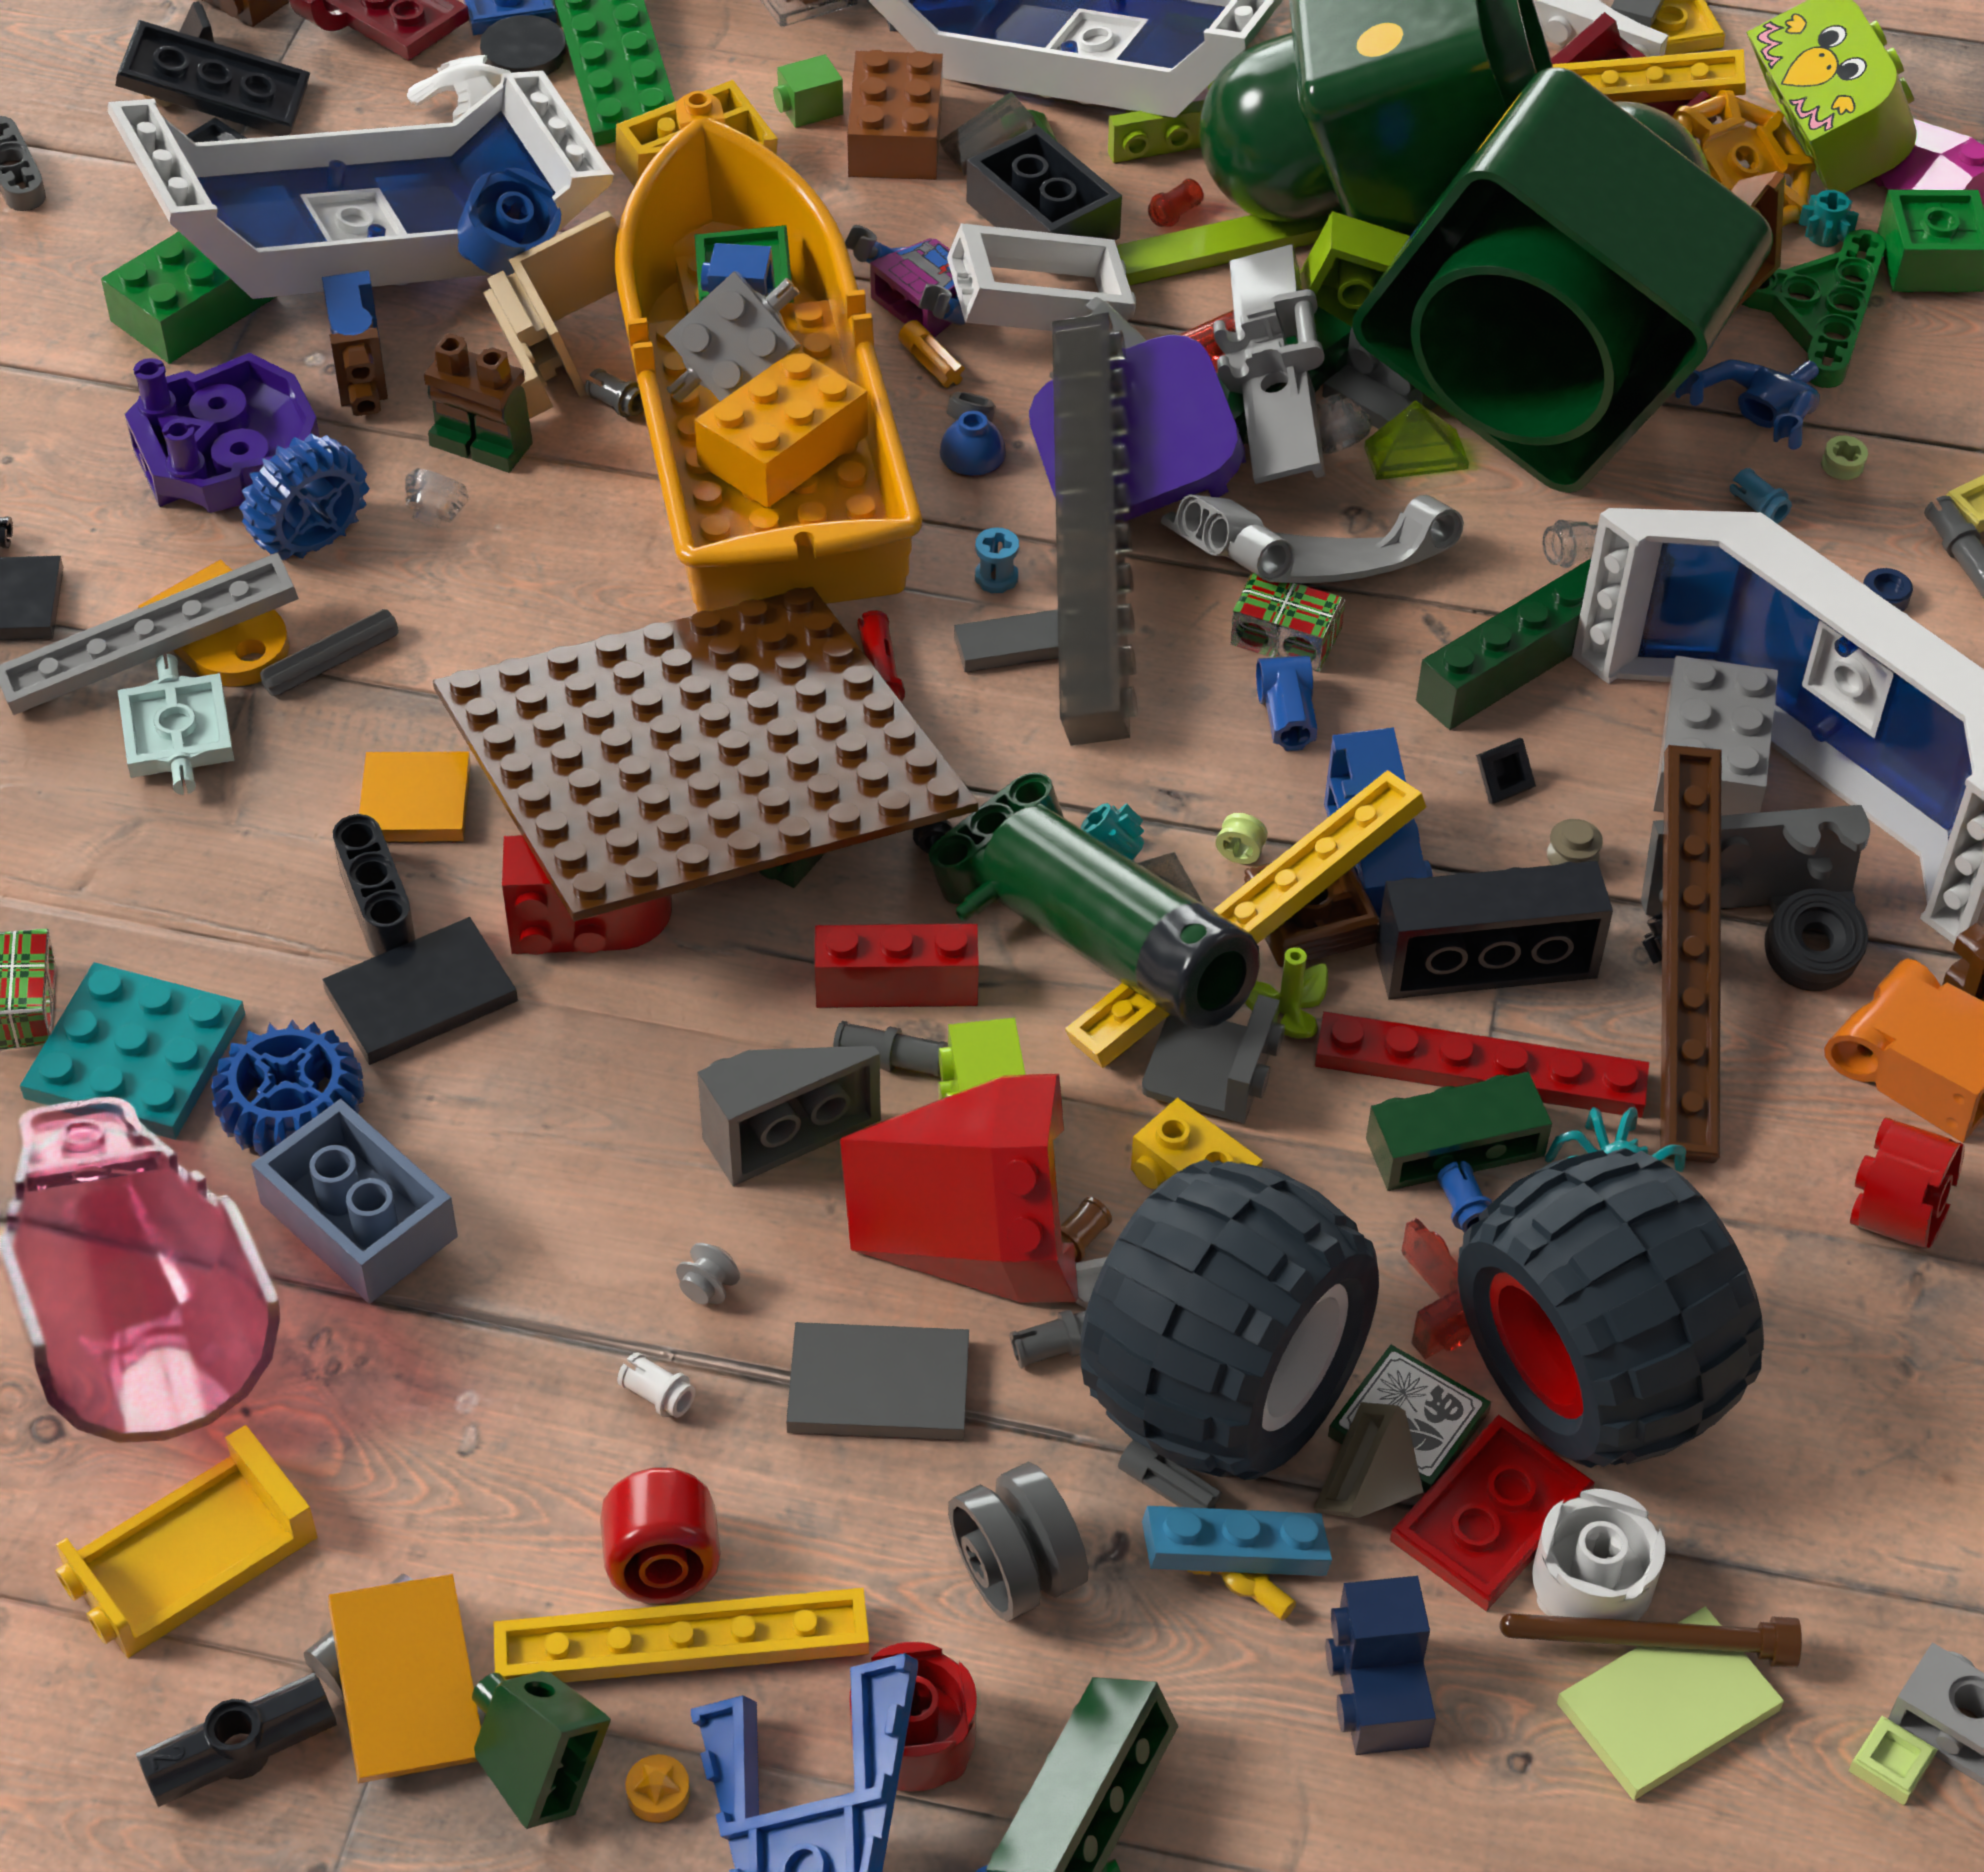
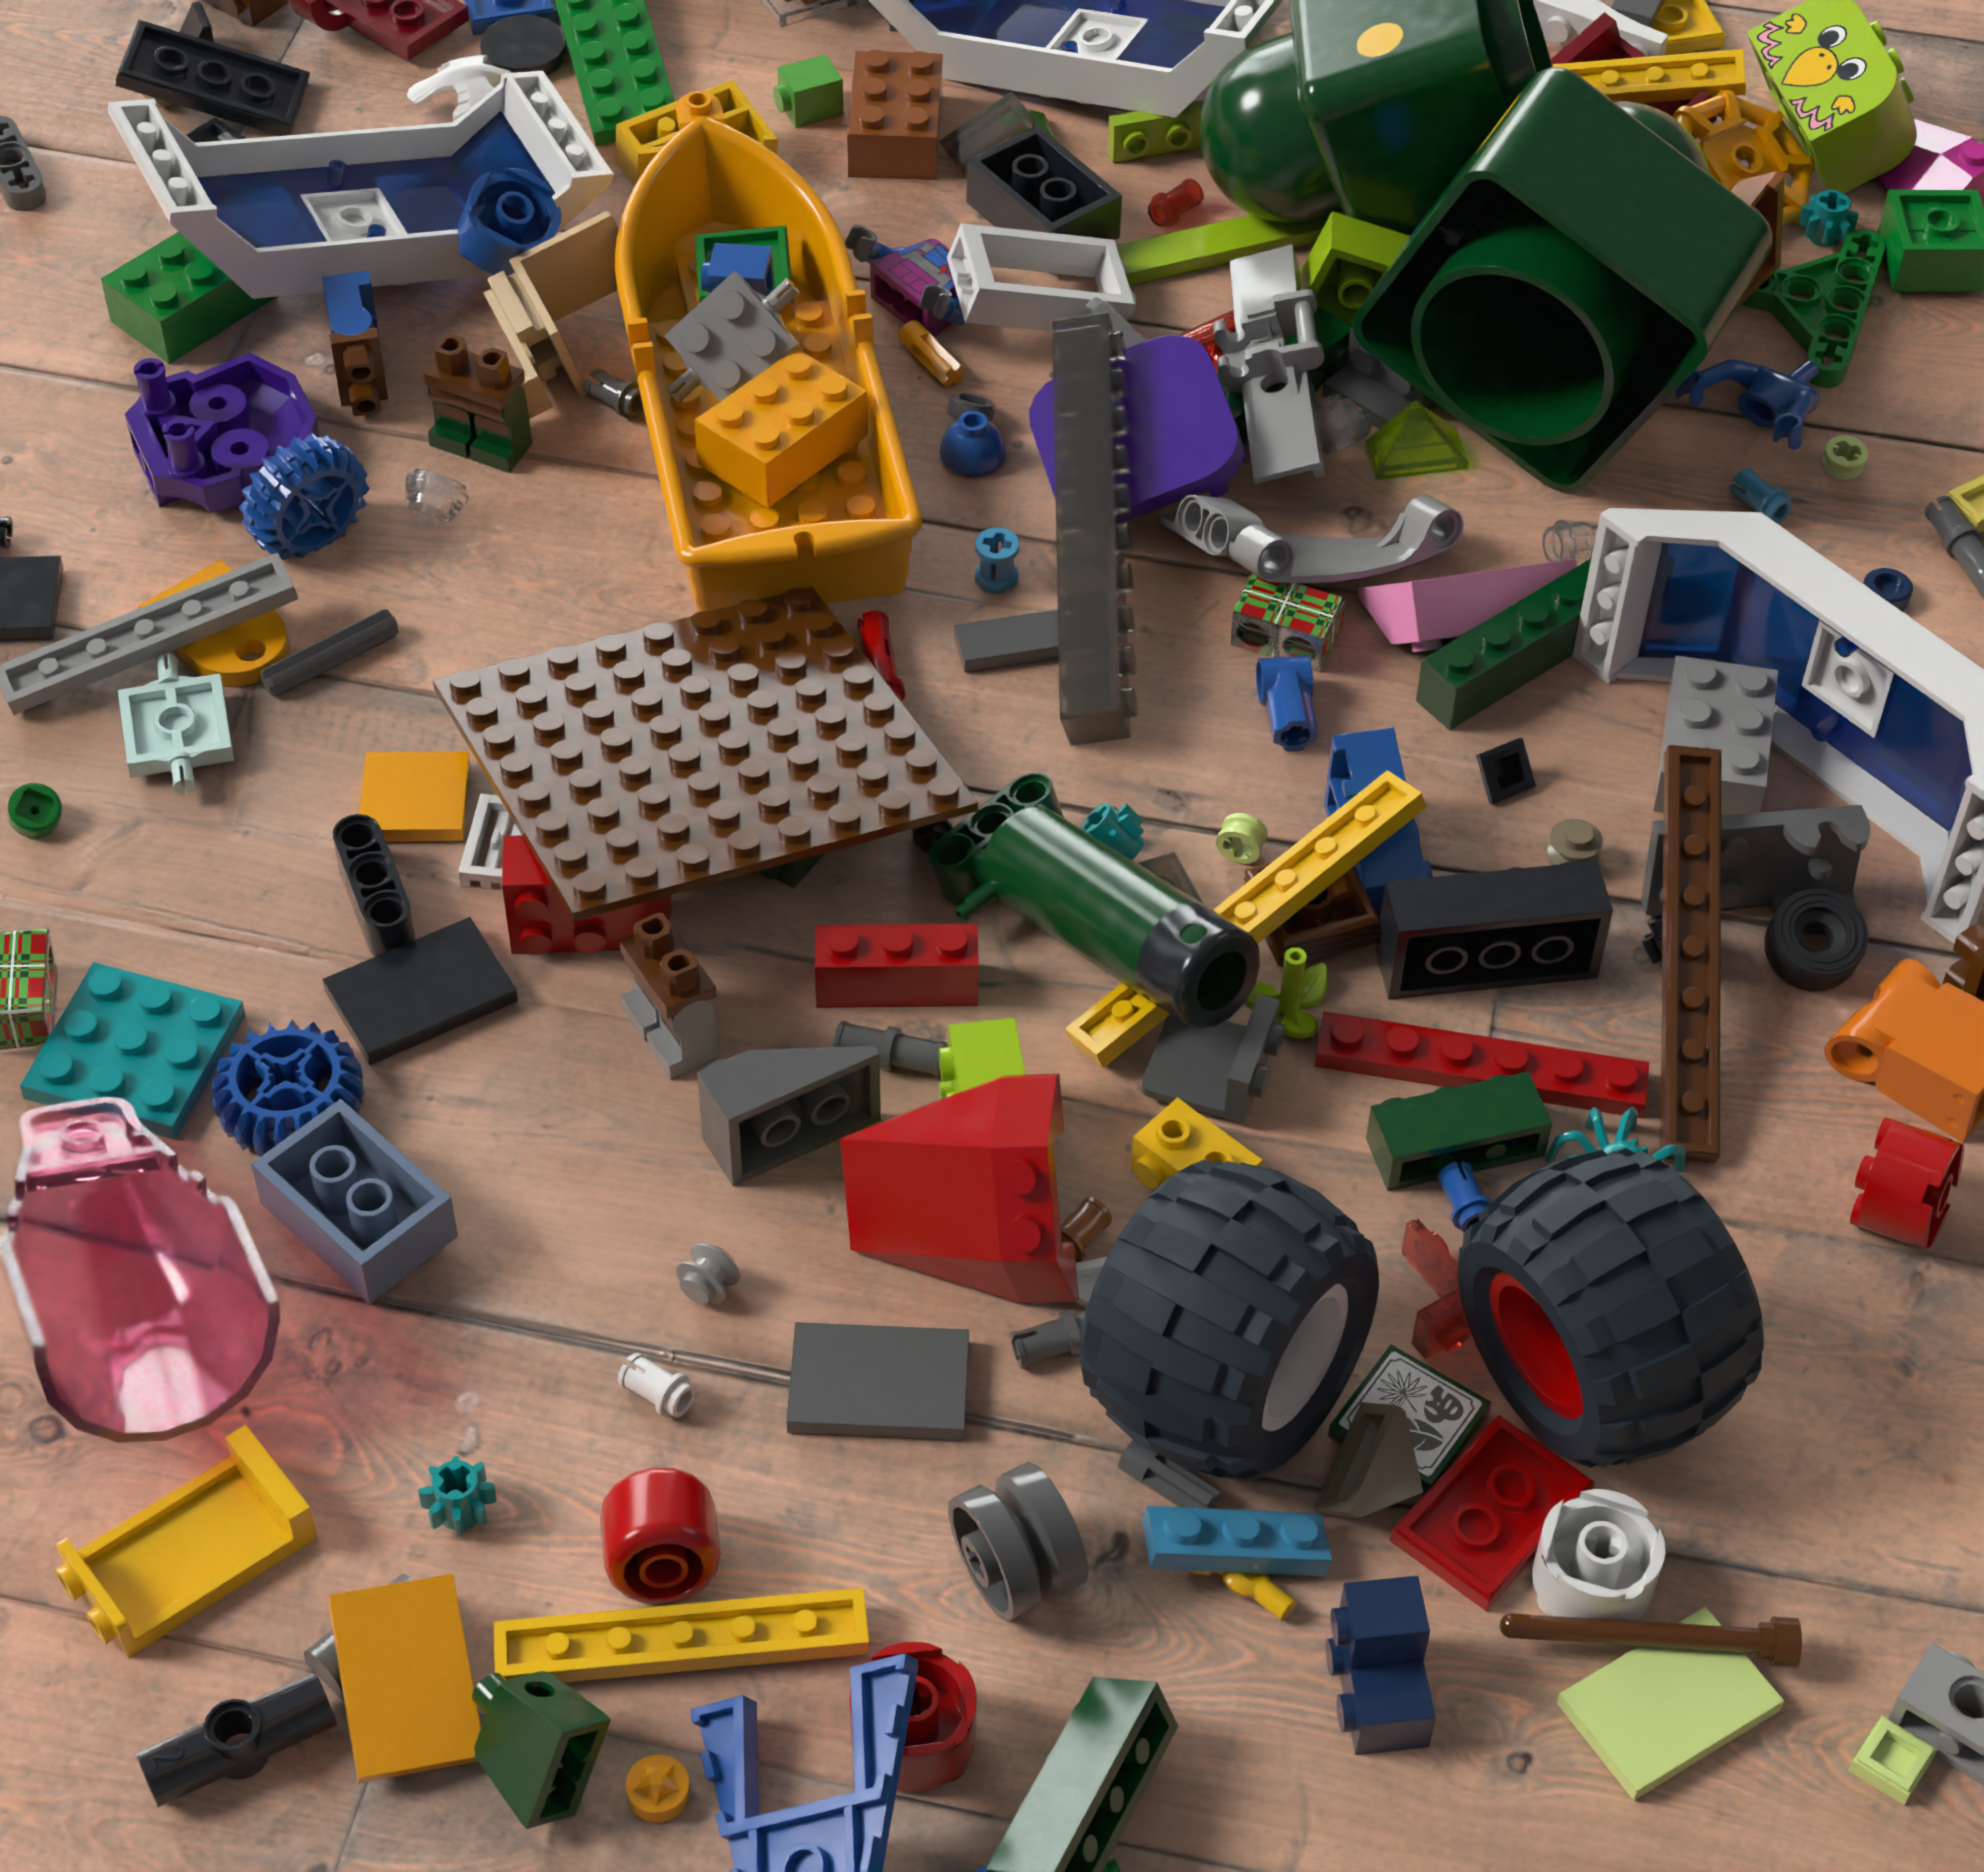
none -> green tile [7,783,62,838]
none -> teal gear [418,1456,497,1536]
none -> white tile [458,793,521,889]
none -> hips [620,913,719,1080]
none -> bright pink wedge [1357,559,1577,652]

